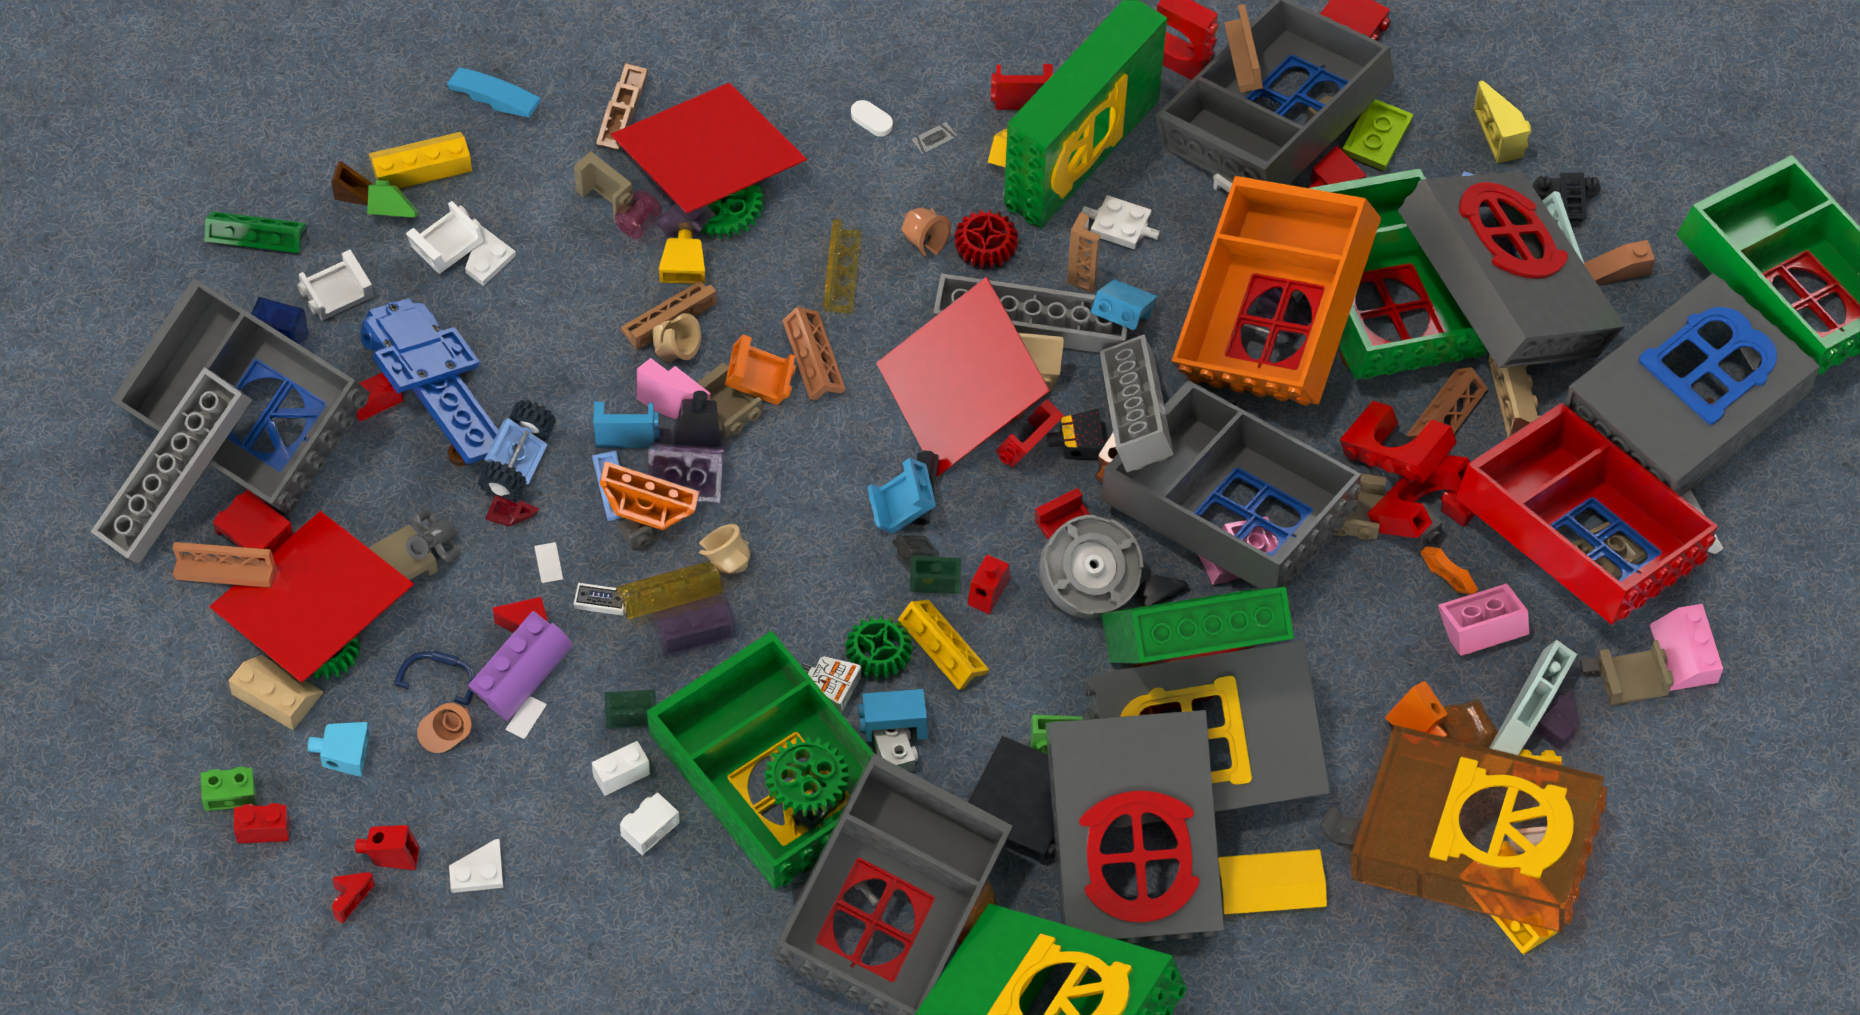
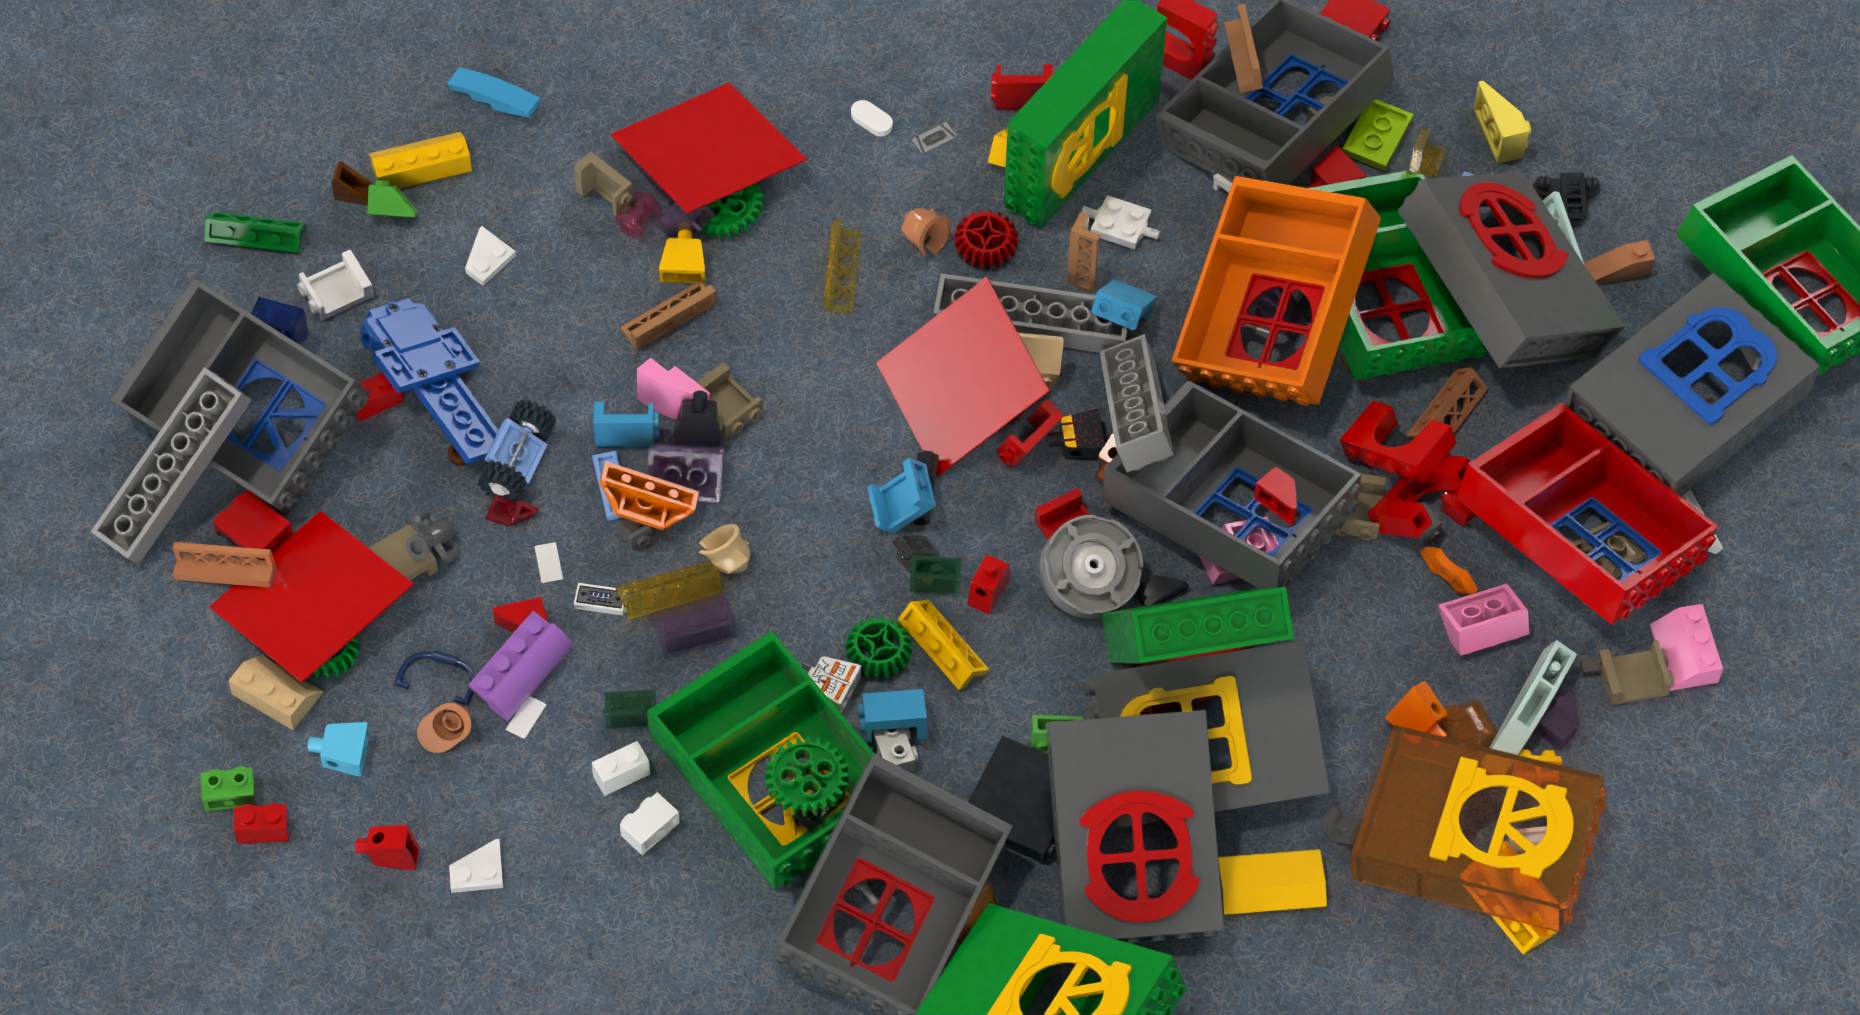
red slope [332,872,375,924] -> none
white panel [406,201,484,274] -> none
medium nougat slope [596,63,649,151] -> none
tan helmet [652,313,701,363] -> none
orange panel [725,334,796,405] -> none
nougat fence [782,307,846,400] -> none
tan slope [1488,355,1541,437] -> none
none -> slope [1254,467,1297,526]
none -> clear yellow fence [1409,126,1447,178]

